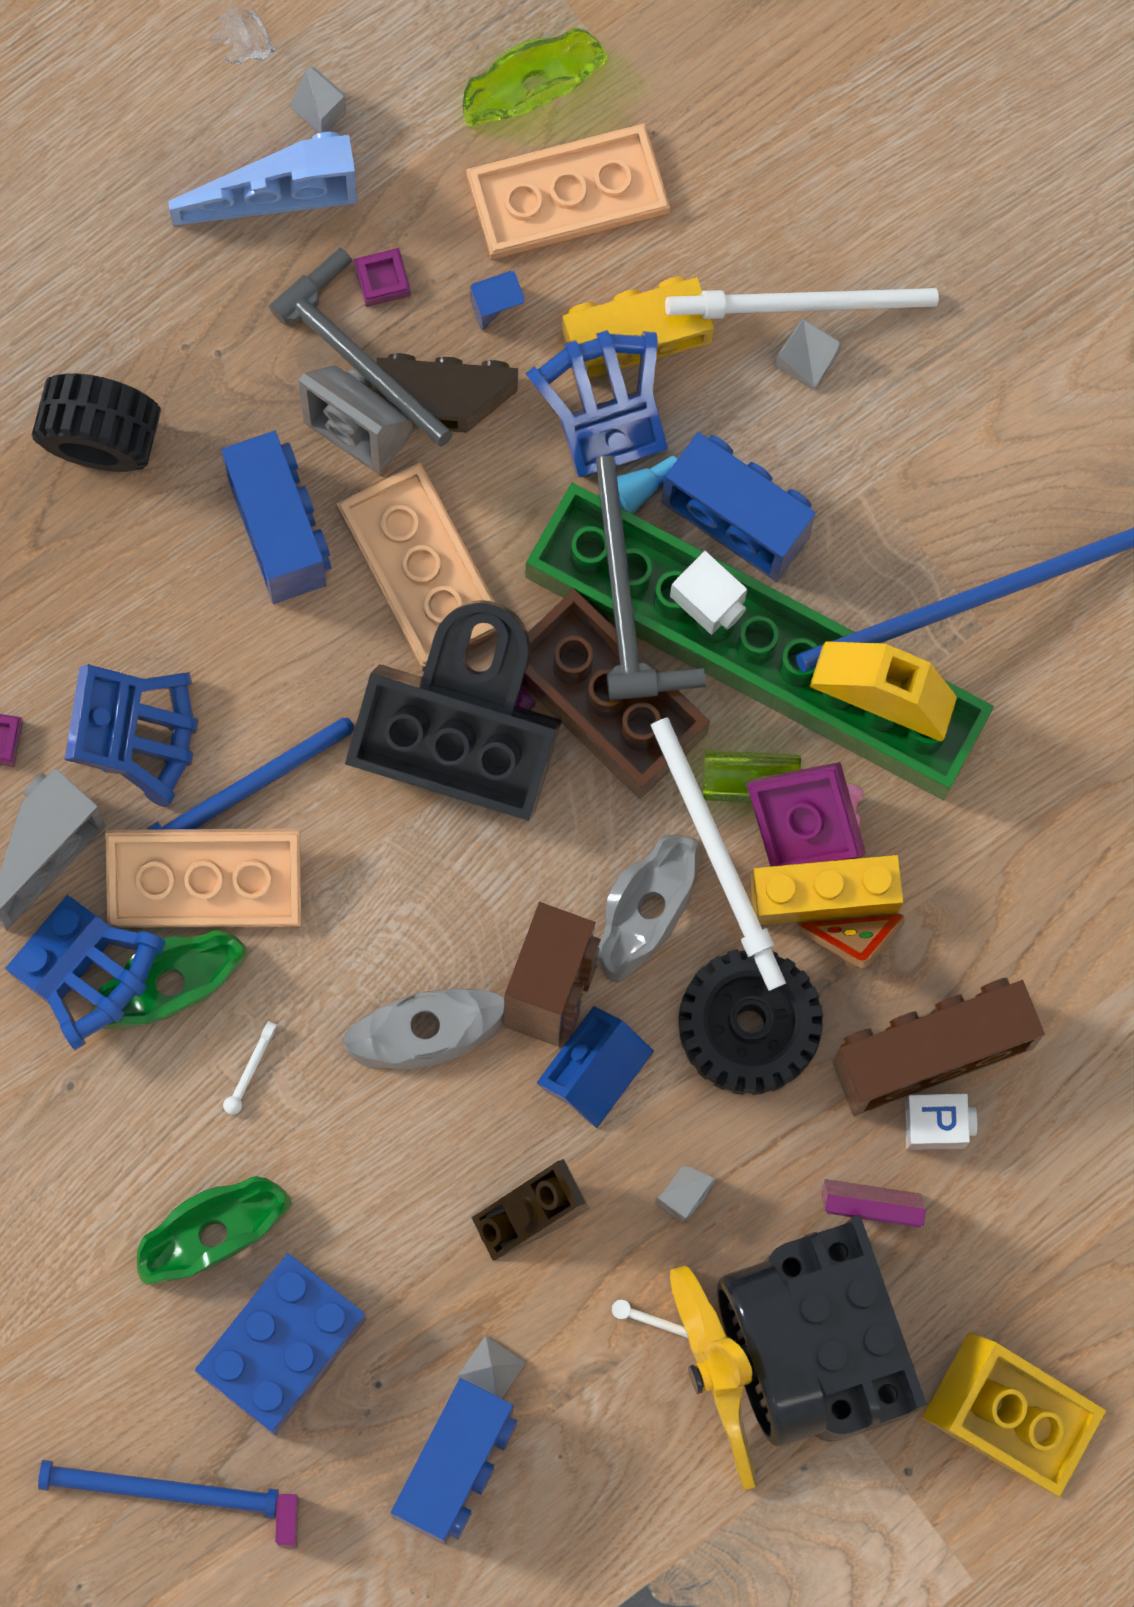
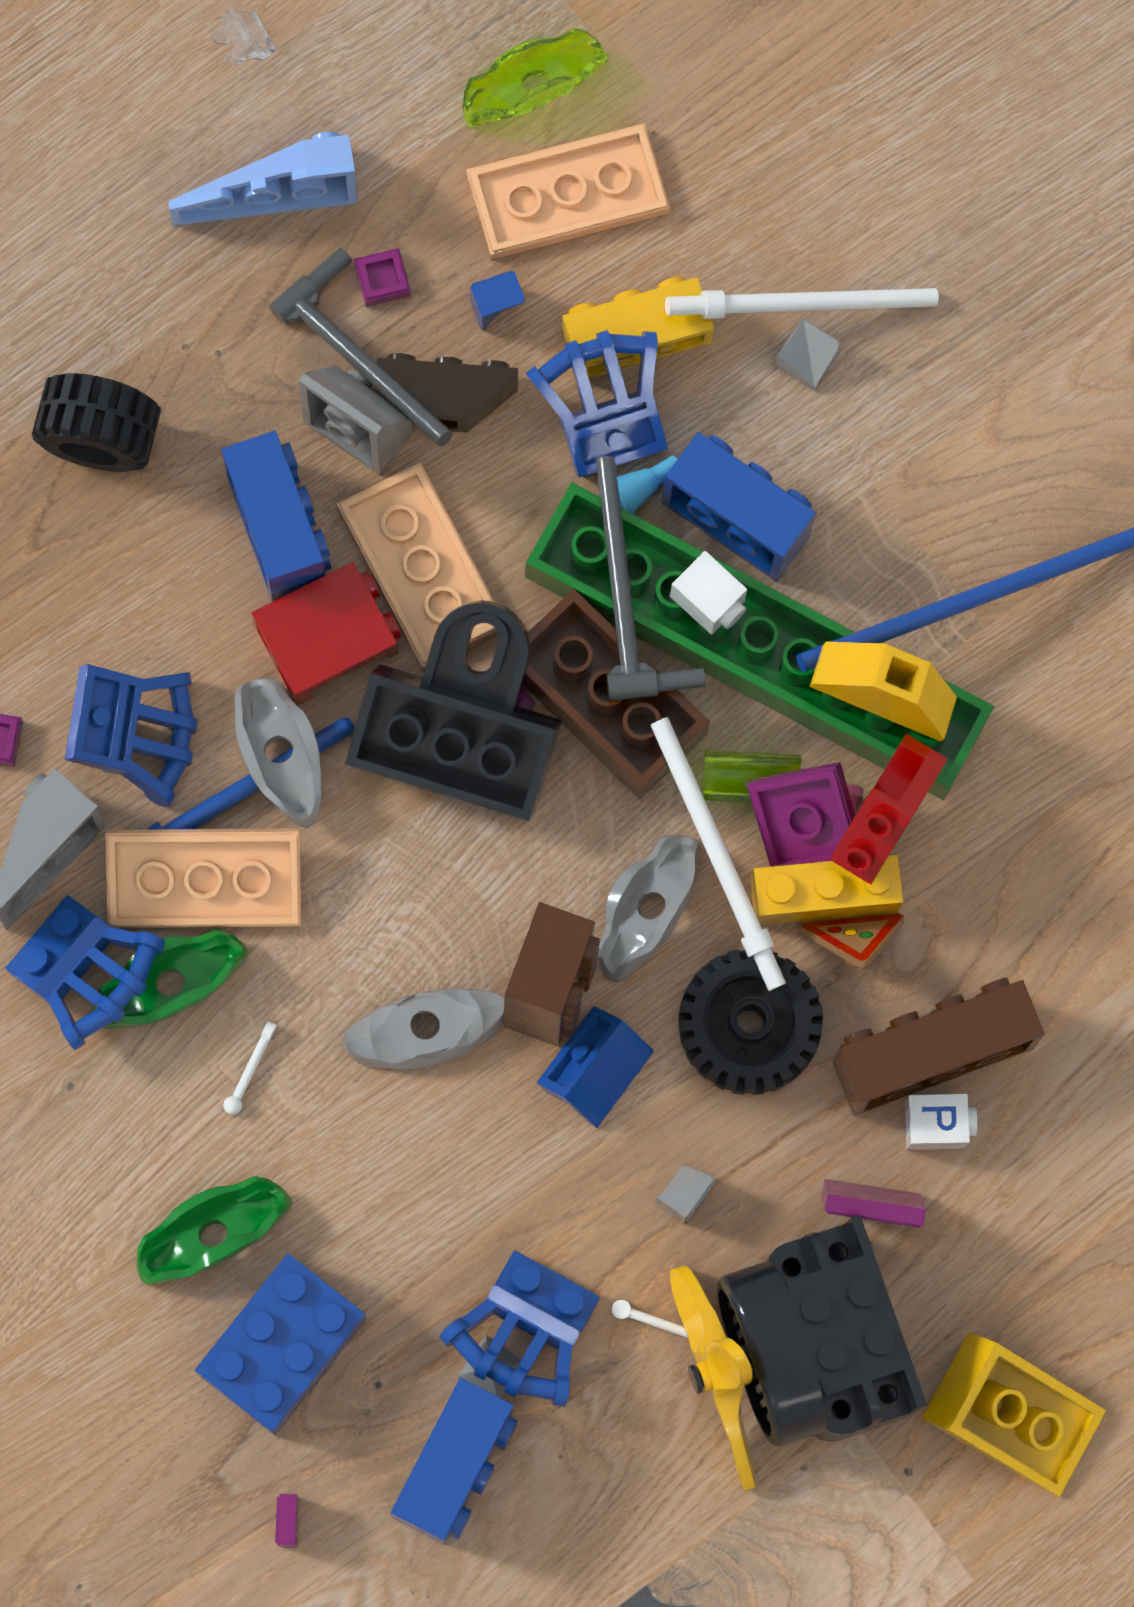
blue bar [38,1460,279,1519] -> none
light grey slope [291,66,346,133] -> none
dark brown slope [471,1159,590,1261] -> none
none -> light grey piece [235,677,322,828]
none -> red panel [251,561,402,706]
none -> blue plate [439,1250,600,1407]
none -> red panel [831,734,948,885]

